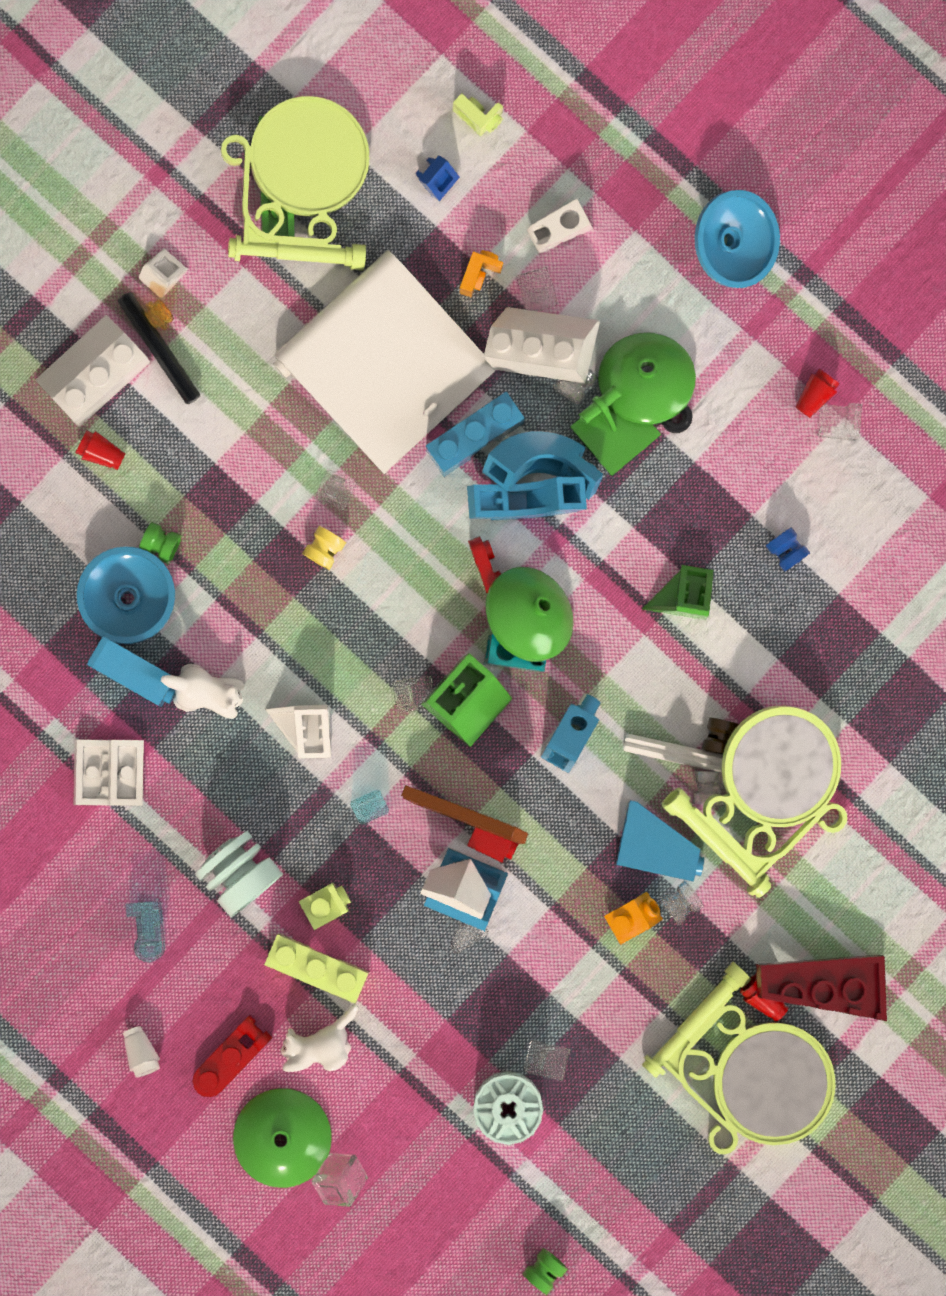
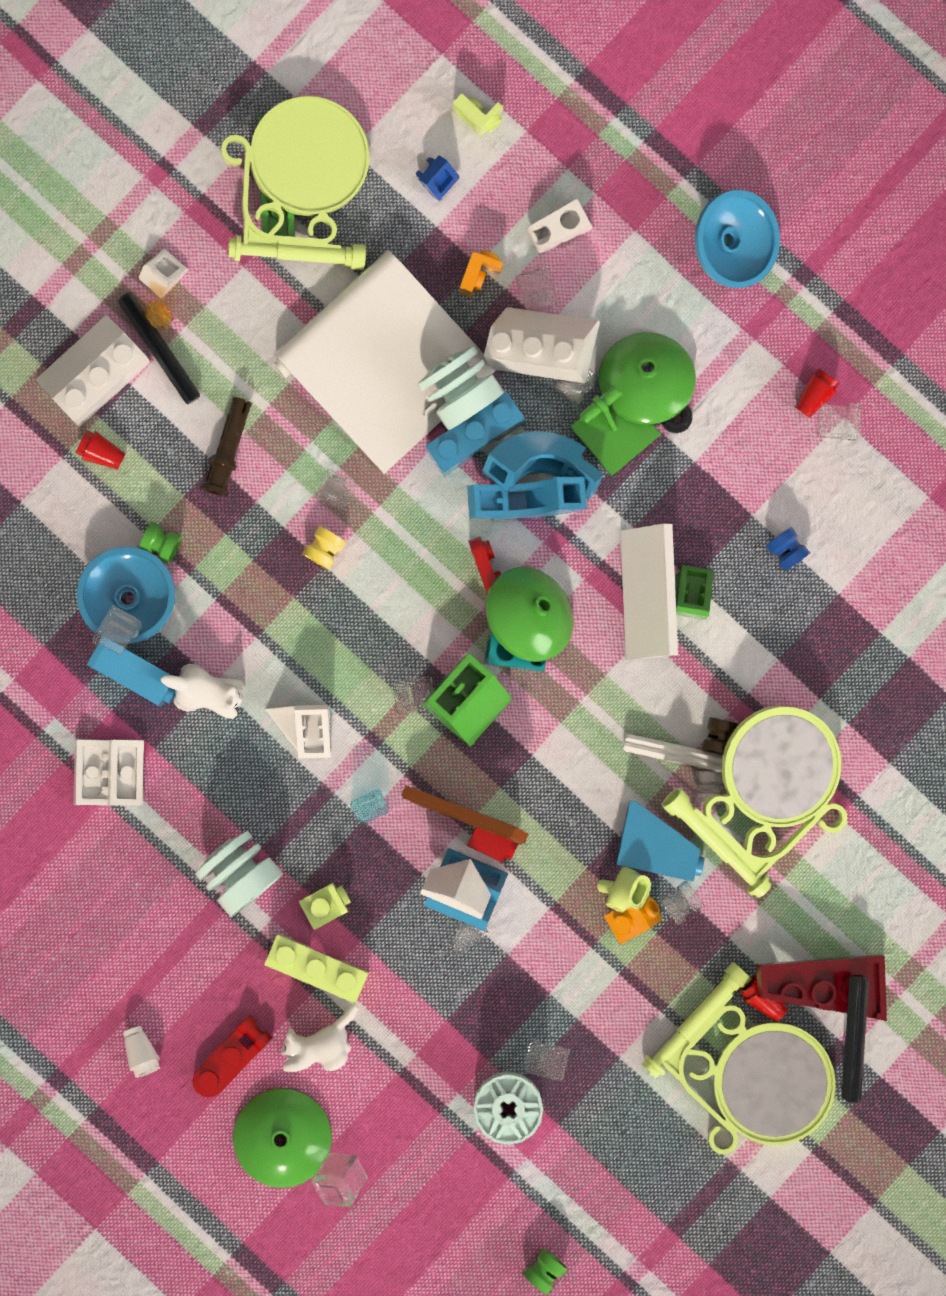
clear light blue leg [125,900,165,963] -> none
dark azure torso [541,694,601,773] -> none
none -> clear panel [92,605,143,655]
none -> dark brown pin [200,397,252,497]
none -> light aqua wheel [417,346,504,430]
none -> yellowish green piece [597,867,651,912]
none -> white tile [620,524,678,660]
none -> black axle [842,975,869,1102]

